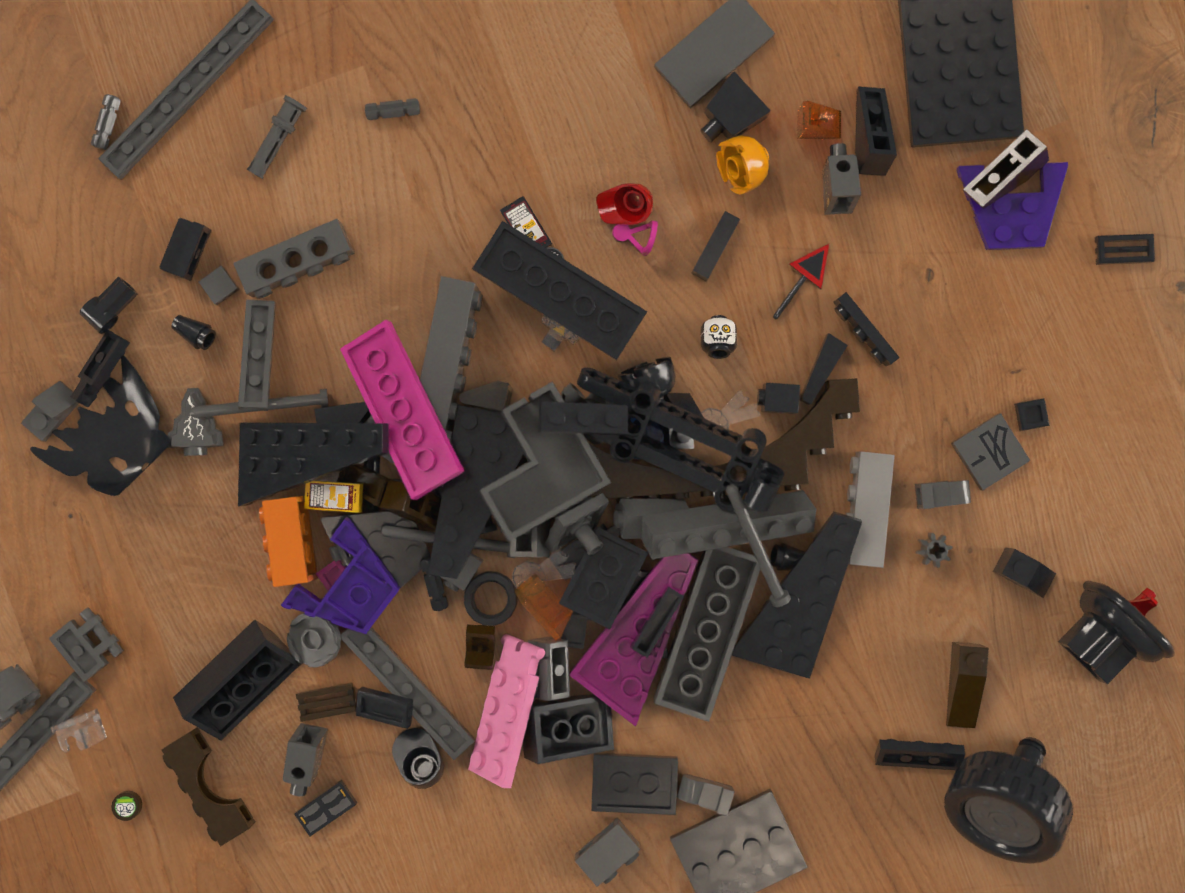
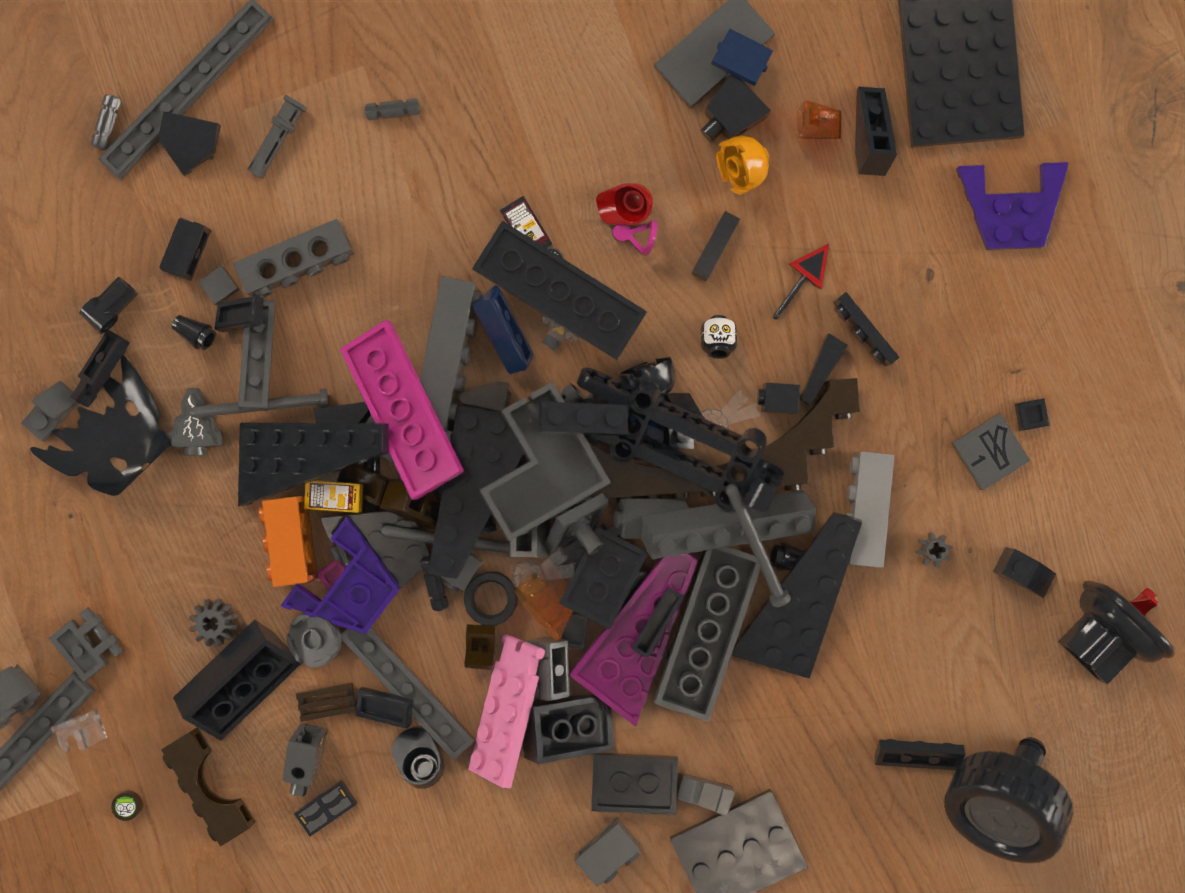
dark grey torso [822,143,861,215] -> none
dark grey leg [915,480,971,509] -> none
dark brown slope [946,642,989,728] -> none
dark brown slope [963,129,1049,209] -> none
black tile [1095,234,1155,265] -> none
none -> black slope [158,111,221,176]
none -> dark grey gear [189,599,238,647]
none -> black tile [214,296,264,332]
none -> dark blue slope [473,285,534,374]
none -> dark blue piece [711,29,773,86]

